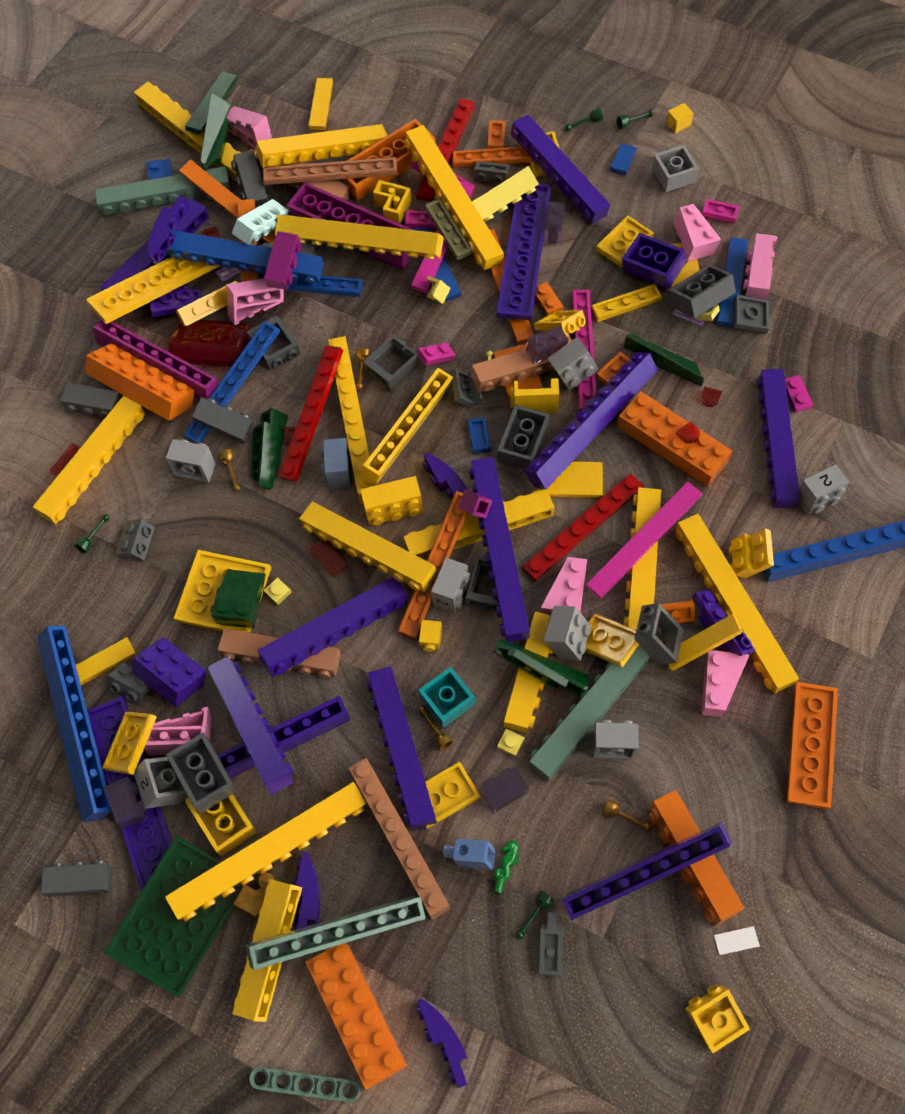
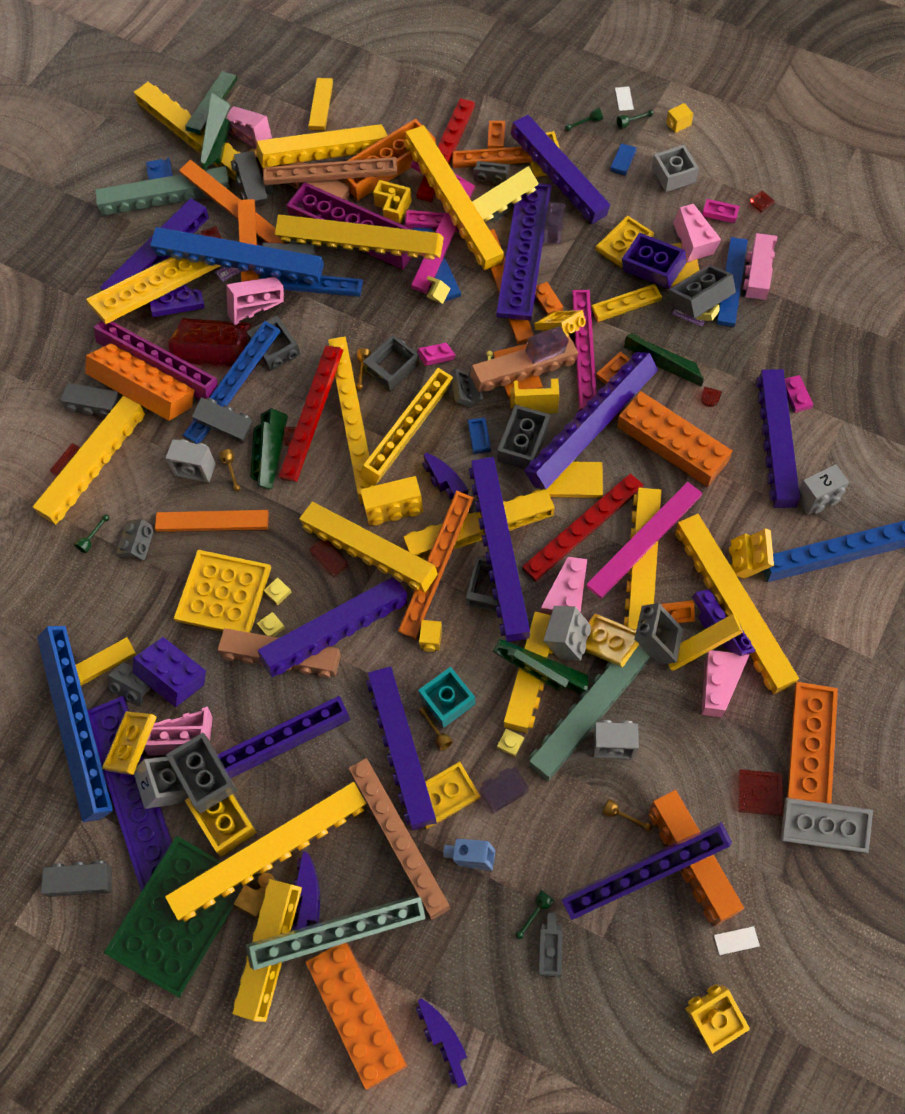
clear purple brick [104,777,147,829] -> none
dark purple slope [148,196,190,265] -> none
yellow plate [176,281,237,327] -> none
dark purple brick [208,656,294,795] -> none
dark green slope [211,569,266,628] -> none
light aqua brick [232,199,289,245] -> none
sand green beam [250,1067,360,1102] -> none
magenta brick [264,231,302,290] -> none
sand blue brick [320,438,352,490] -> none
olive plate [425,199,472,260] -> none
light grey brick [431,558,470,614] -> none
magenta brick [458,490,493,518] -> none
green animal [493,840,519,894] -> none
light grey brick [547,337,599,390] -> none
clear red tile [676,421,700,444] -> none
dark grey tile [733,295,769,334] -> none
none -> orange tile [155,510,269,532]
none -> light yellow plate [257,612,285,637]
none -> white sticker [615,87,634,111]
none -> clear red tile [738,769,783,816]
none -> clear red tile [749,191,774,213]
none -> light grey tile [780,797,873,853]

